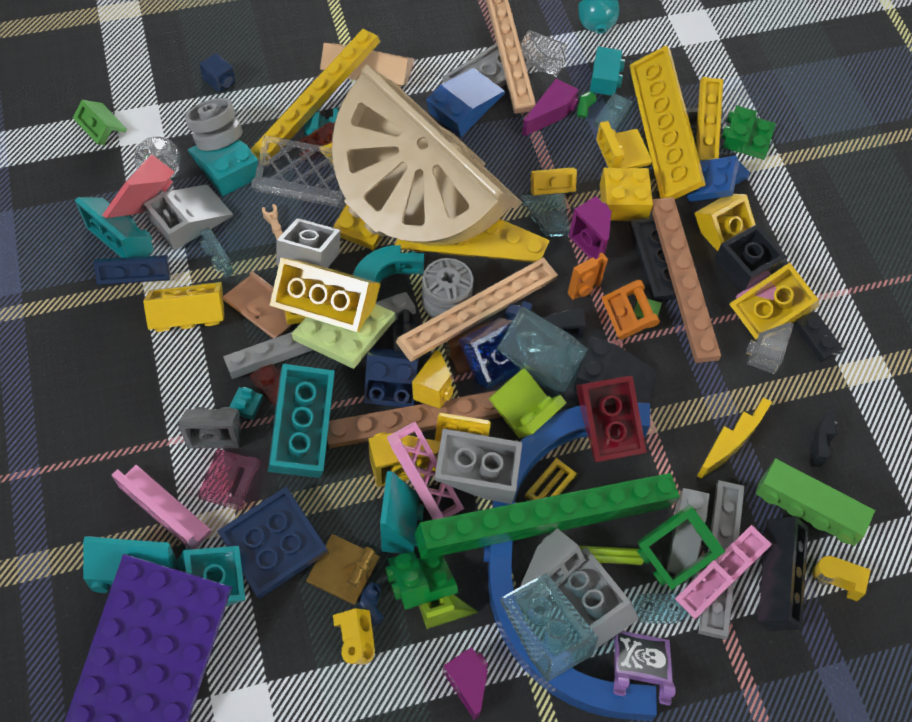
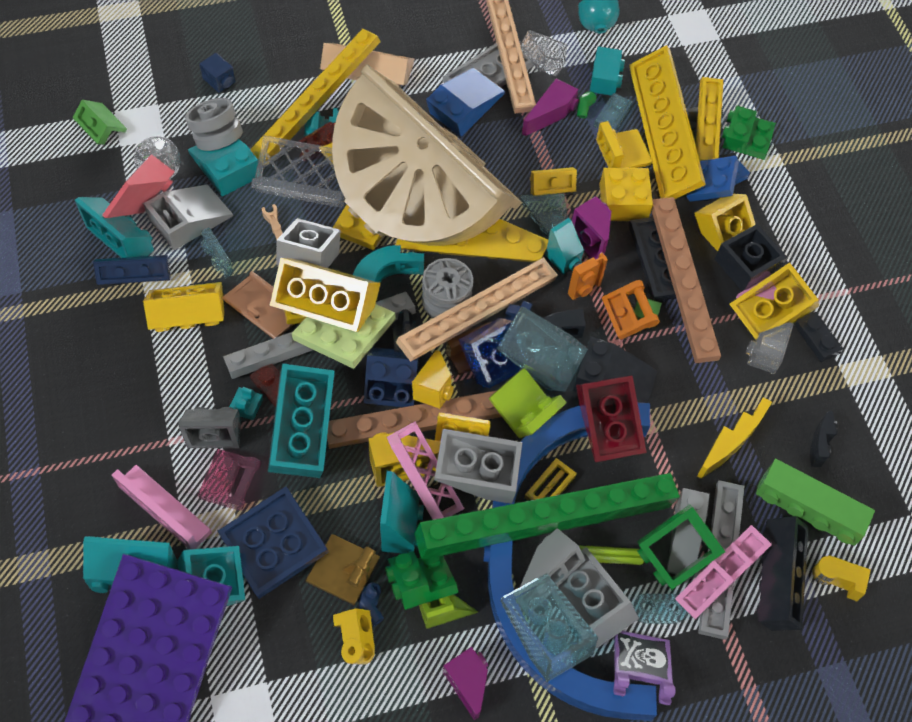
none -> teal slope [545,218,584,275]

